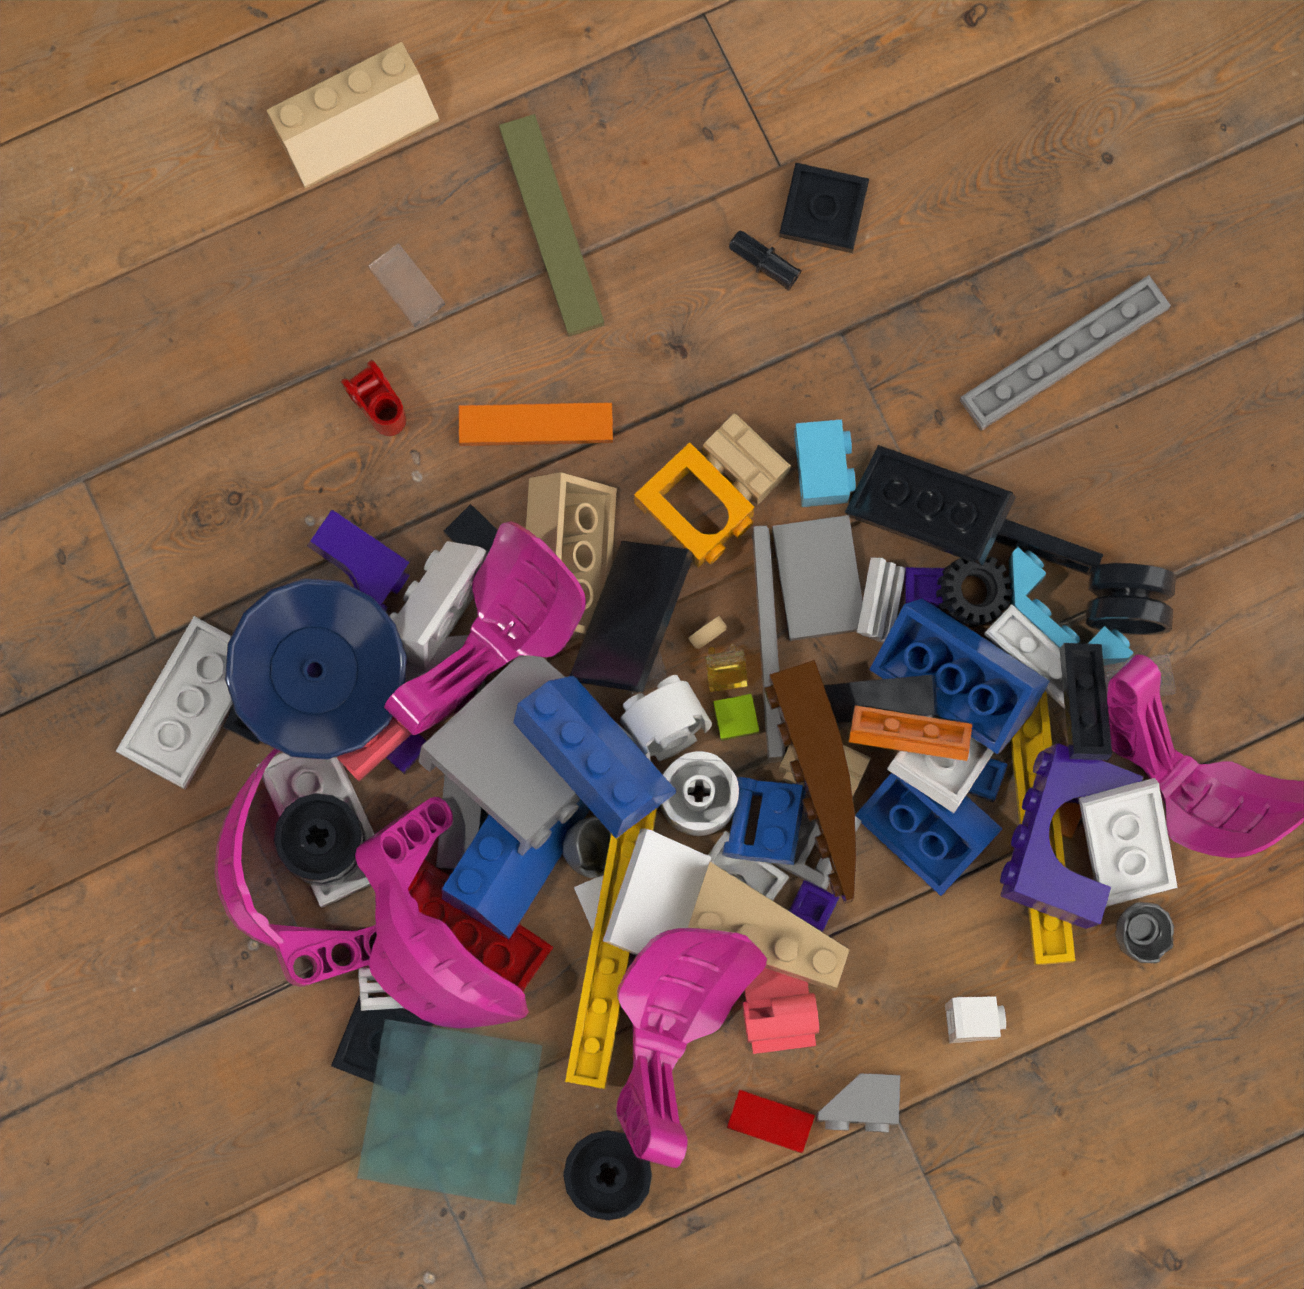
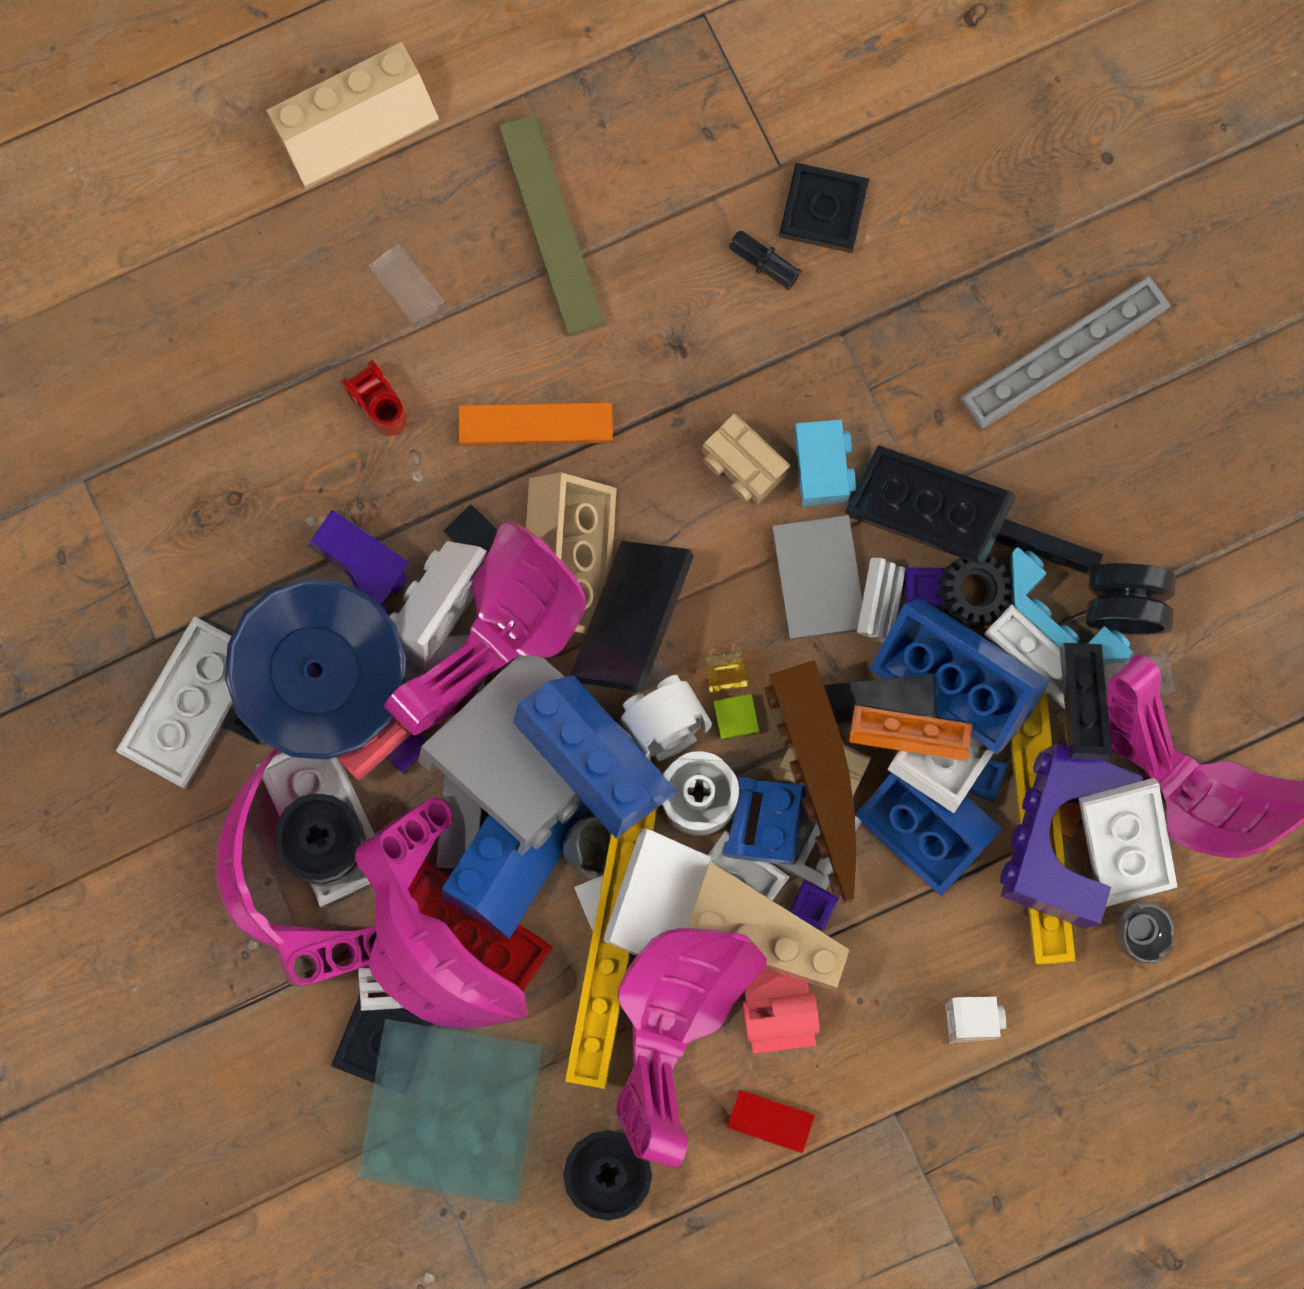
light orange panel [634,442,755,568] -> none
tan tile [688,616,727,650] -> none
light grey tile [752,526,785,763] -> none
light grey slope [816,1073,900,1132] -> none

